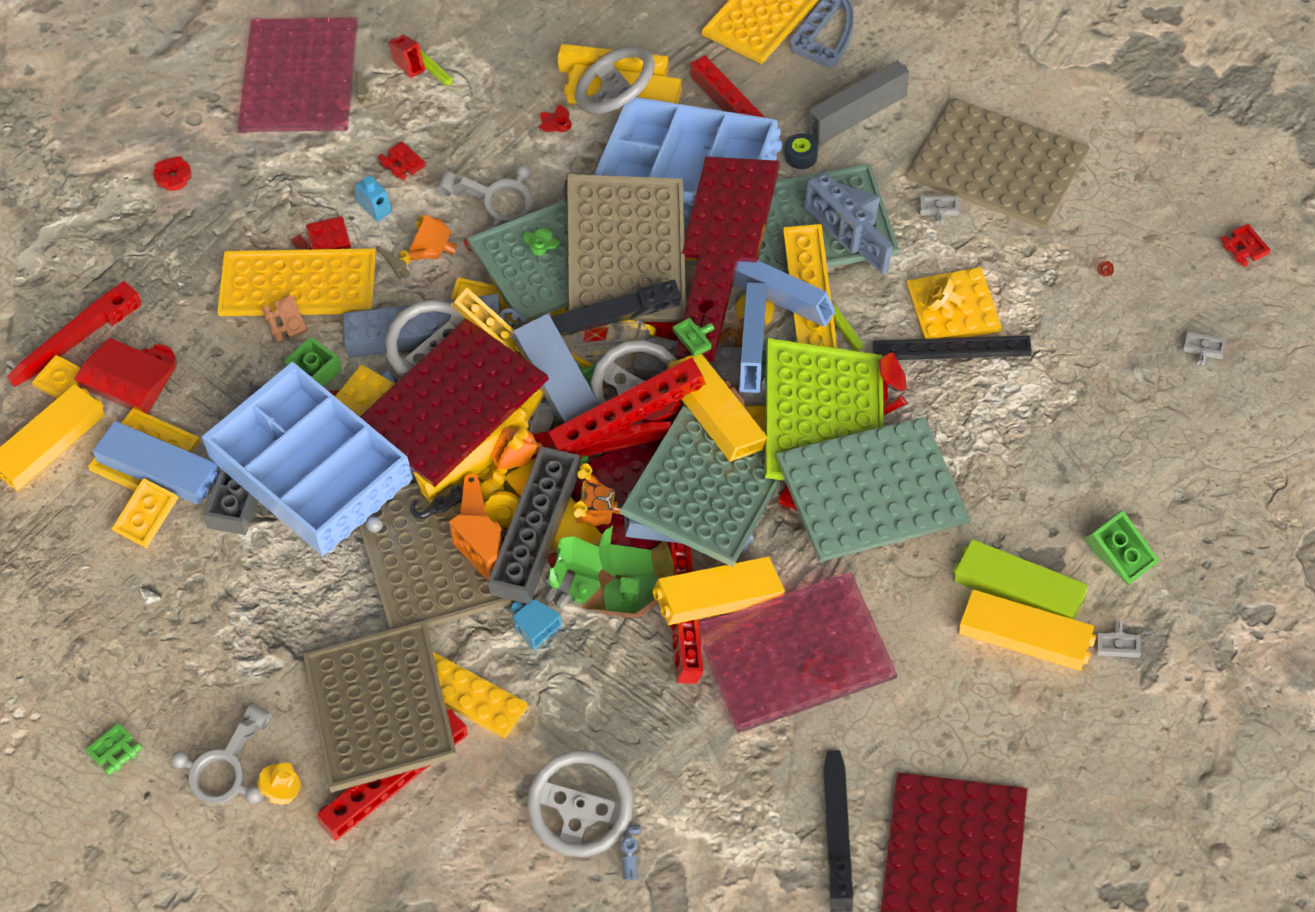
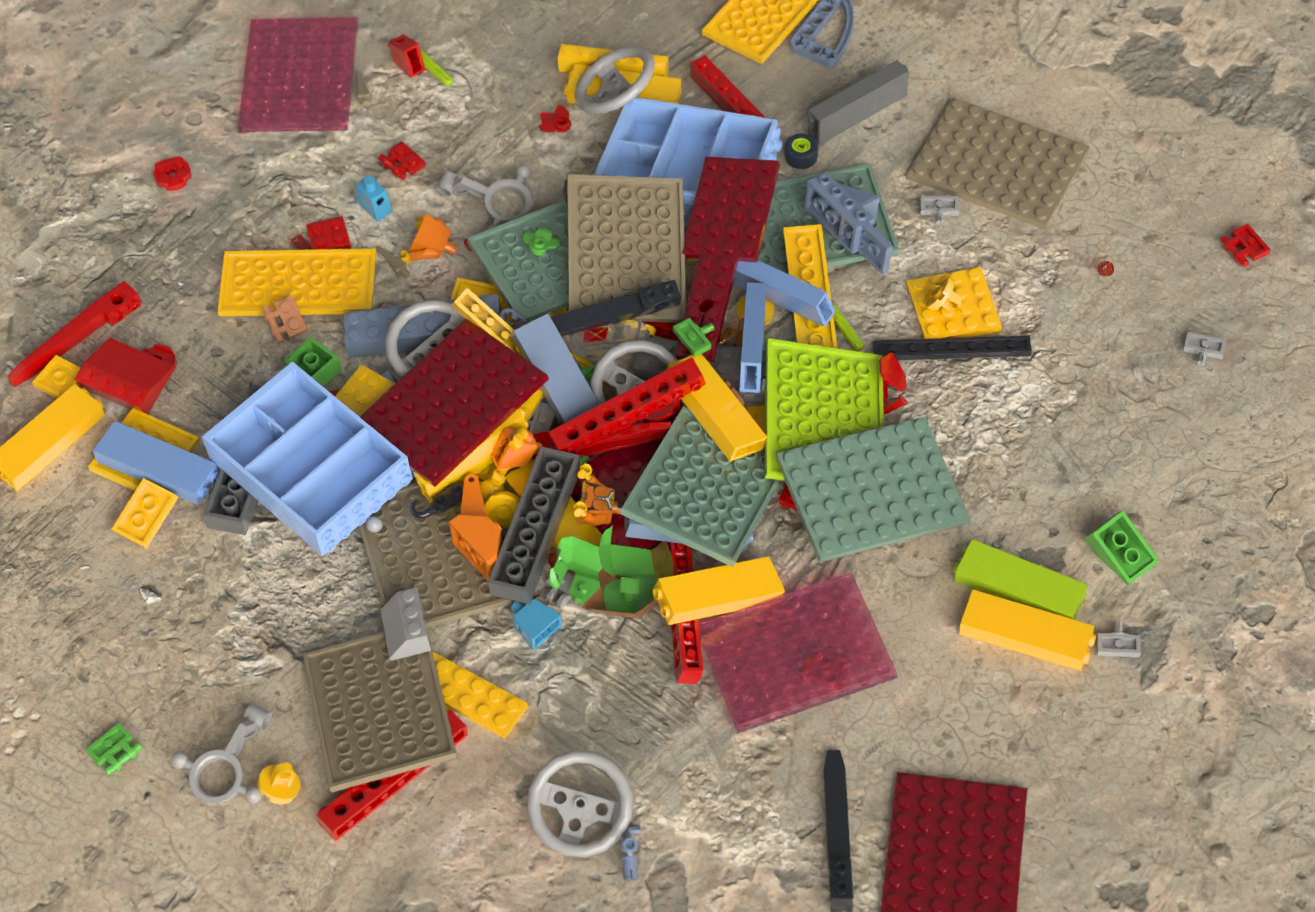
none -> light grey slope [381,587,431,661]

